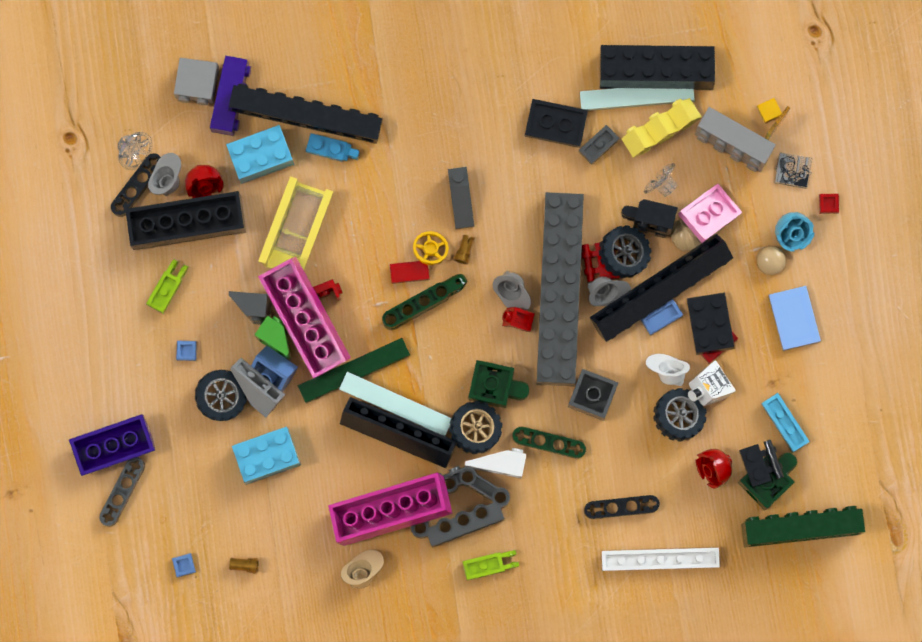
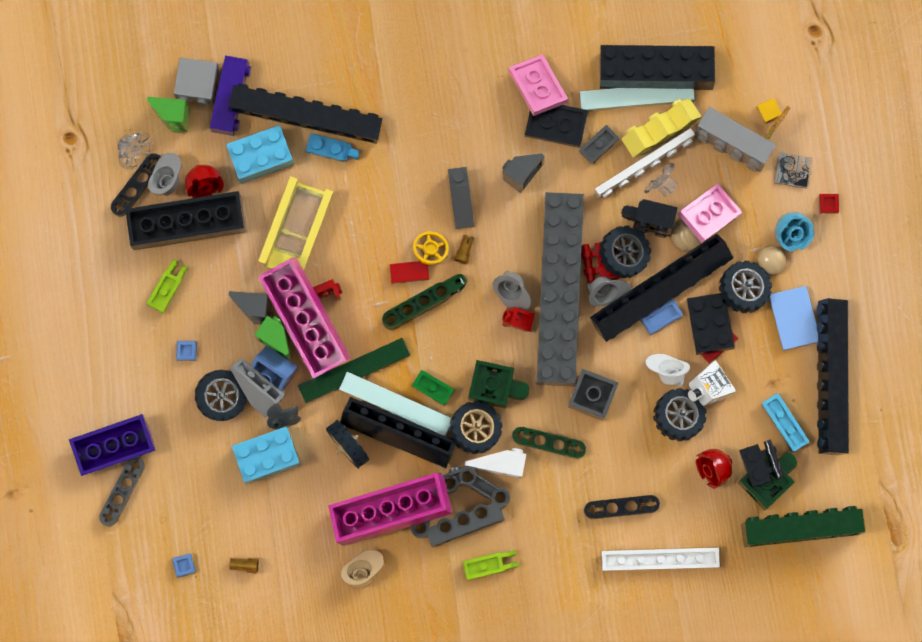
none -> bright green slope [147,97,190,133]
none -> dark grey plate [267,403,301,429]
none -> black wheel [326,420,370,469]
none -> green plate [412,370,455,406]
none -> dark grey slope [502,153,544,193]
none -> bright pink plate [508,54,568,116]
none -> white plate [594,128,695,199]
none -> black wheel [719,261,772,313]
none -> black brick [817,298,849,455]

